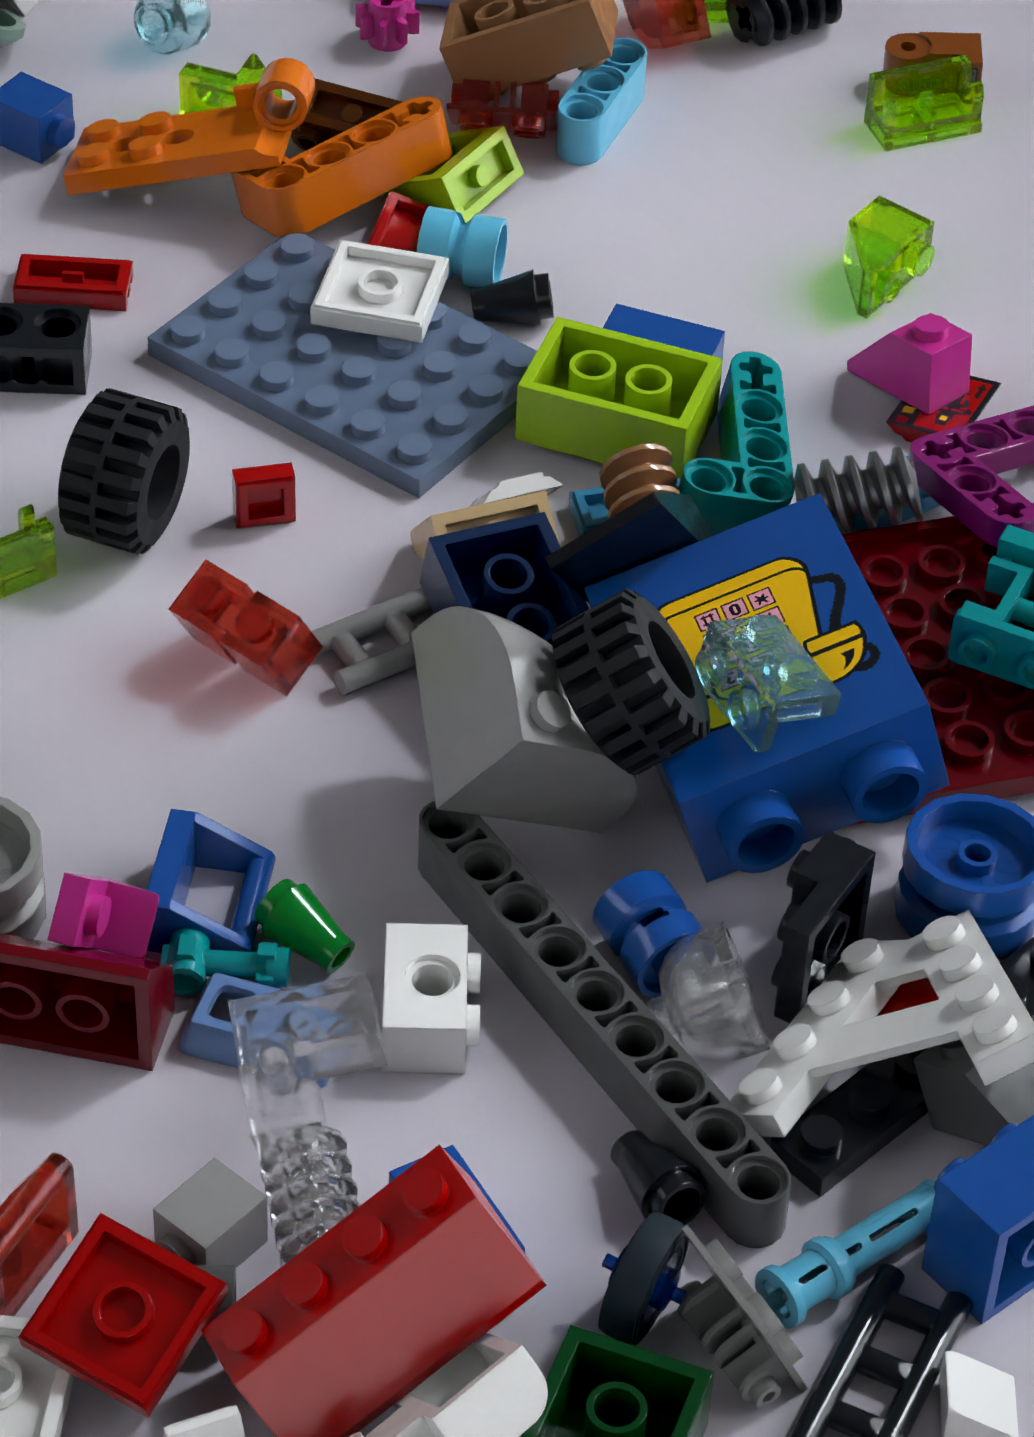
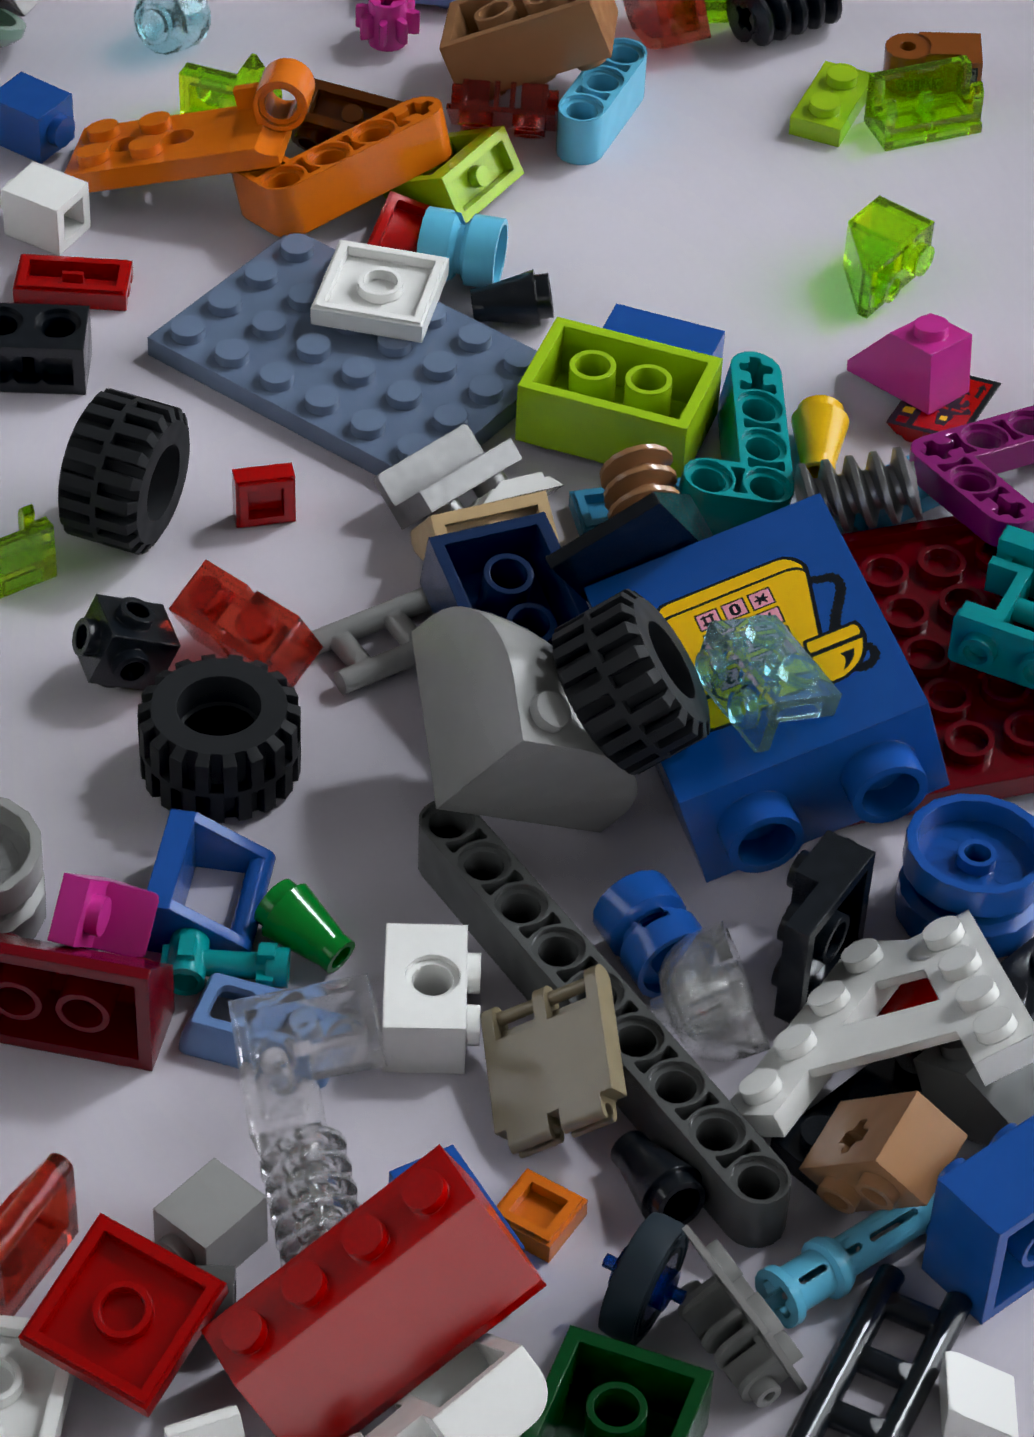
none -> white brick [0,161,91,256]
none -> black brick [72,594,181,691]
none -> black tyre [137,654,301,823]
none -> bracket [374,424,522,530]
none -> dark tan plate [481,964,627,1158]
none -> orange tile [496,1168,588,1263]
none -> lime plate [789,61,875,147]
none -> yellow cone [791,395,849,478]
none -> medium nougat brick [799,1091,968,1214]

